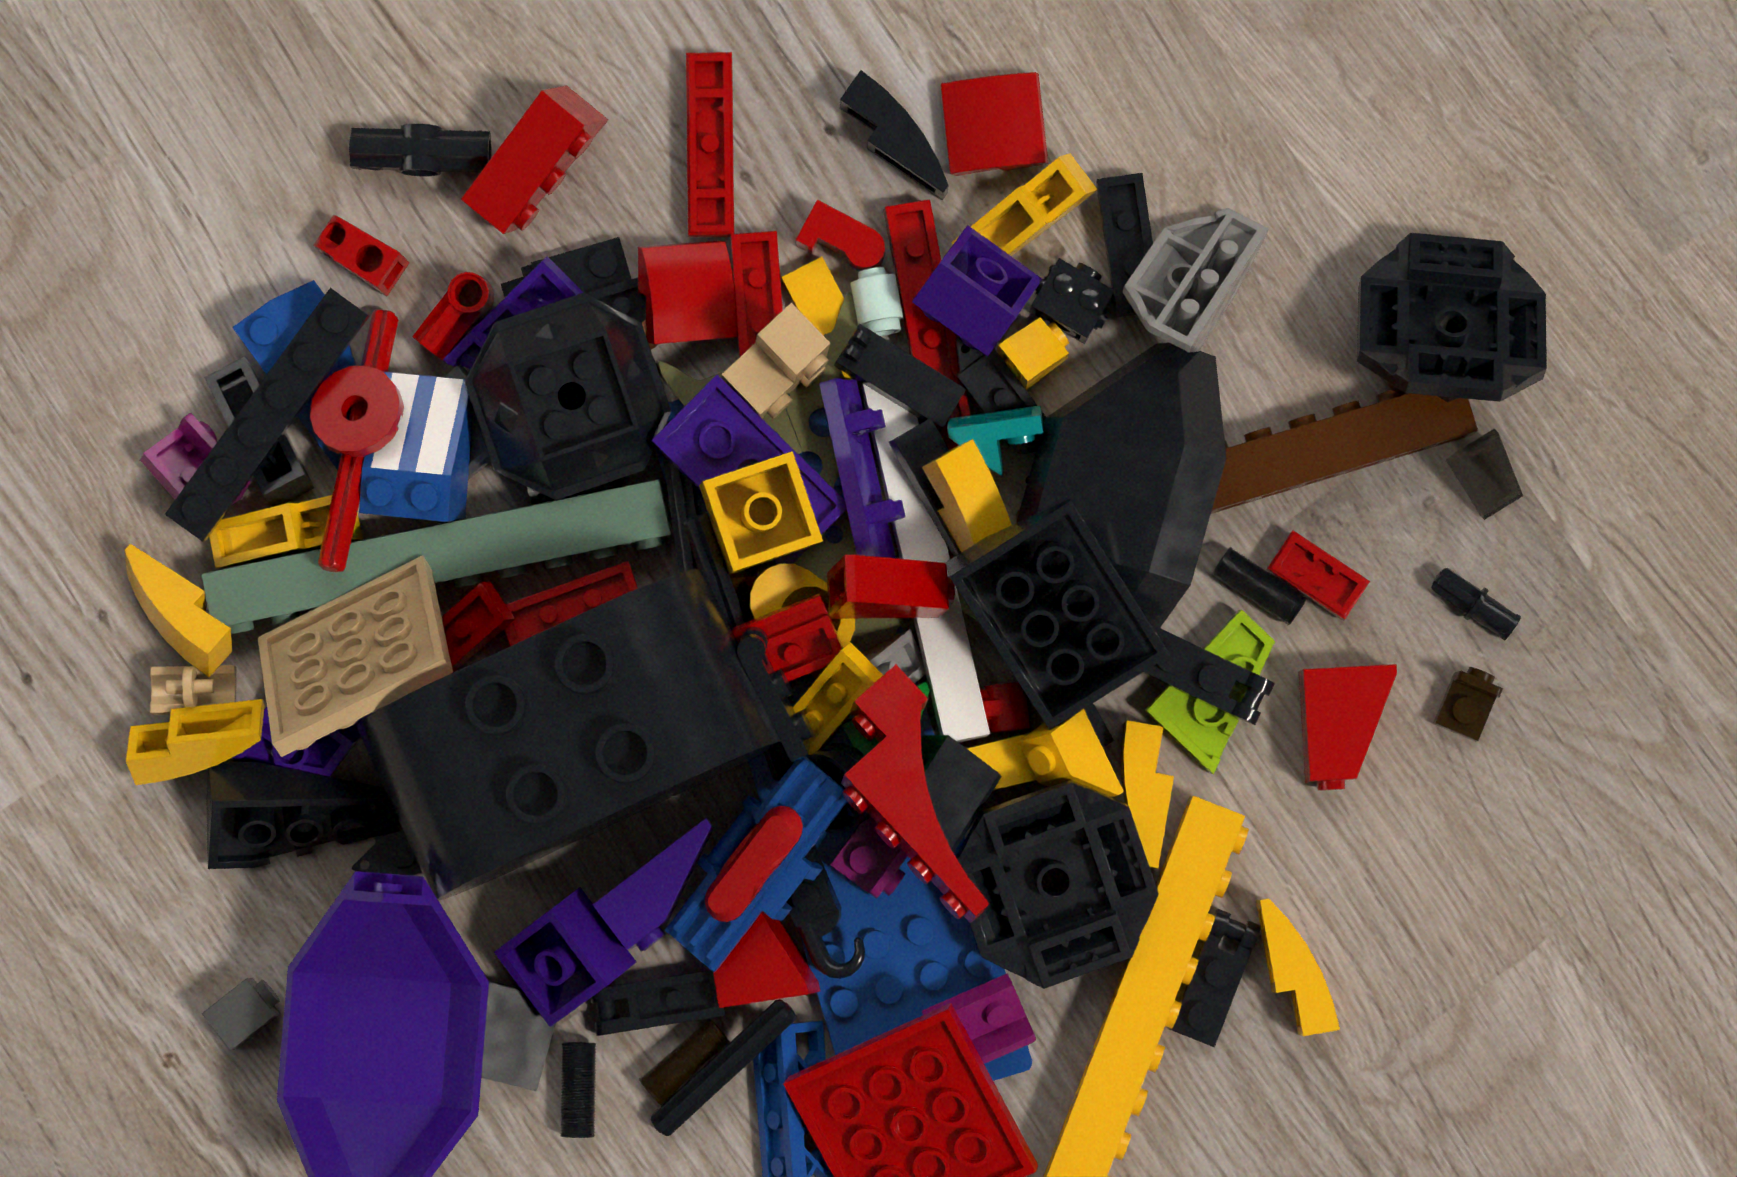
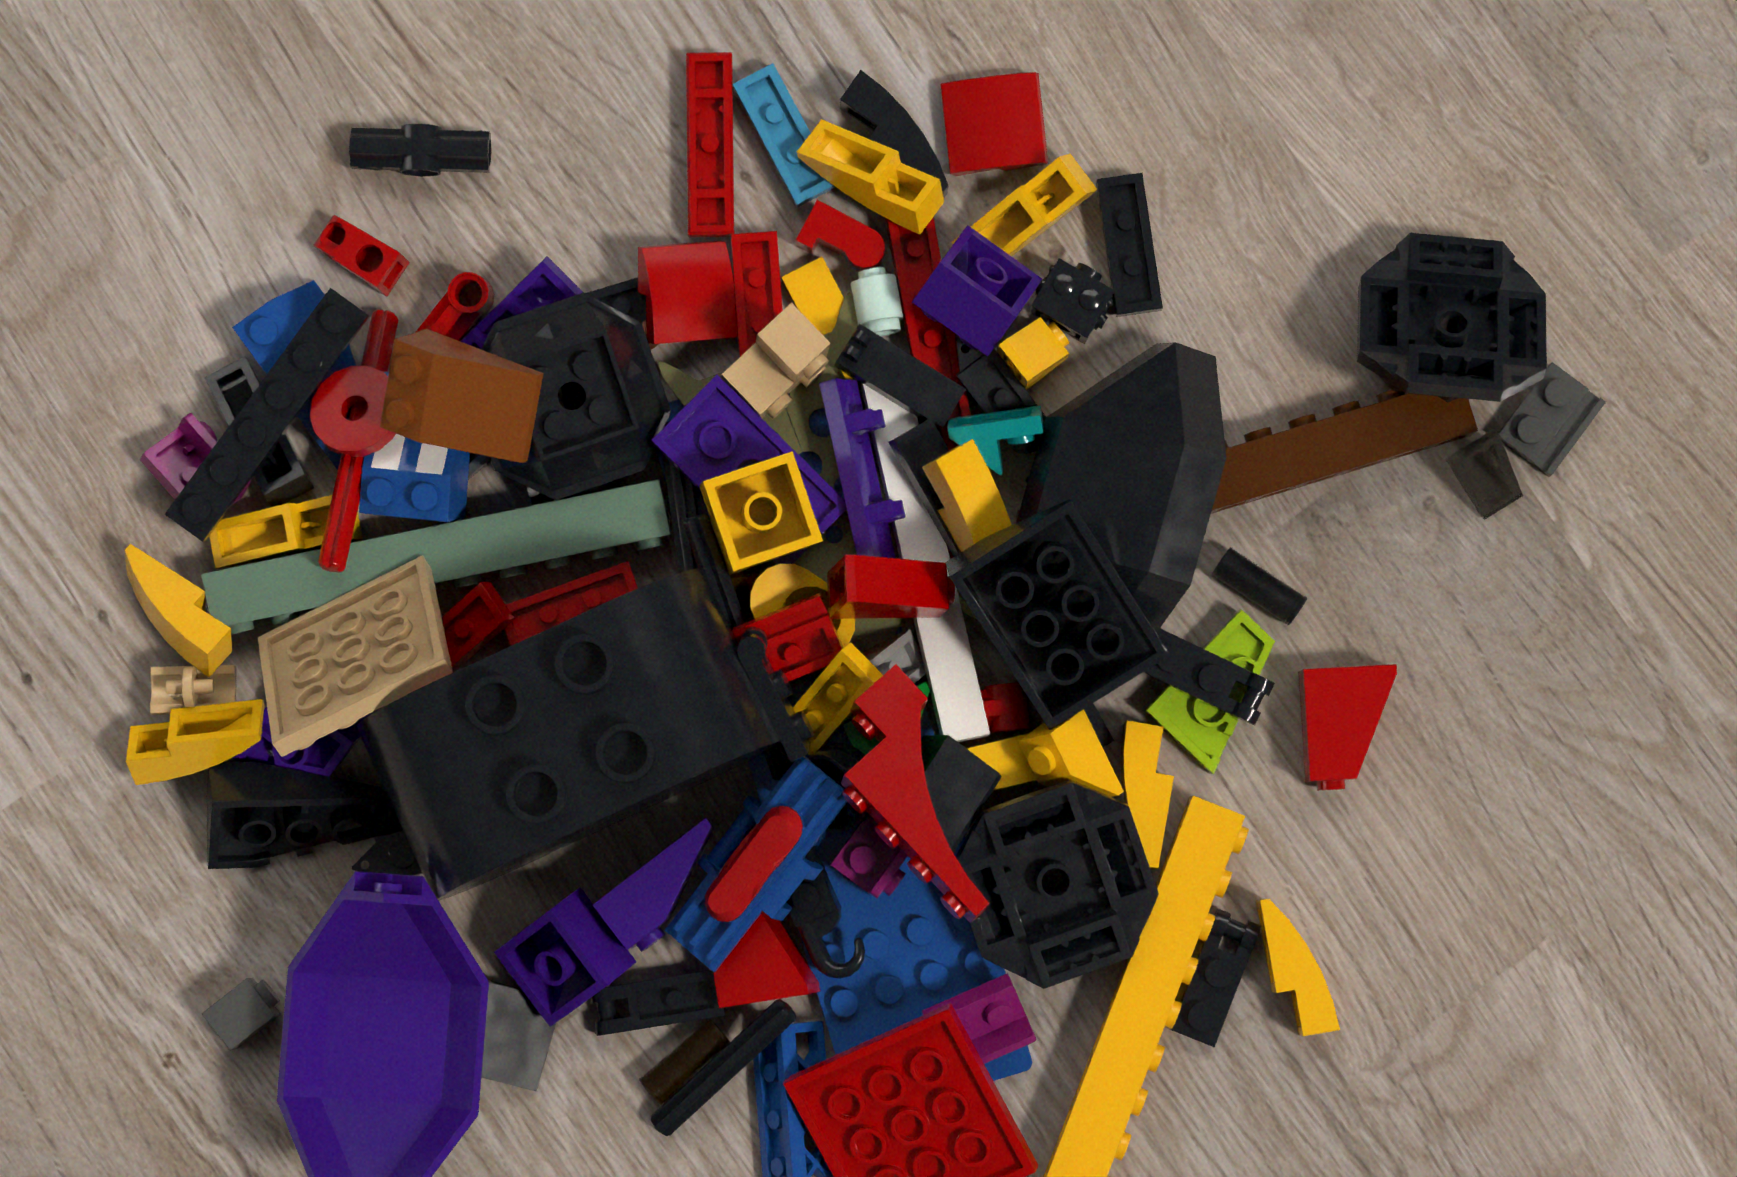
red wedge [461,85,609,234] -> none
black hinge [501,237,632,298] -> none
black piece [560,1042,596,1138] -> none
light grey wedge [1123,208,1269,352] -> none
red plate [1266,530,1370,621] -> none
black axle [1431,568,1521,641] -> none
dark brown bracket [1433,667,1503,742] -> none
none -> dark orange slope [380,329,544,463]
none -> dark azure plate [732,63,836,208]
none -> yellow slope [797,119,944,235]
none -> dark grey plate [1495,362,1606,477]

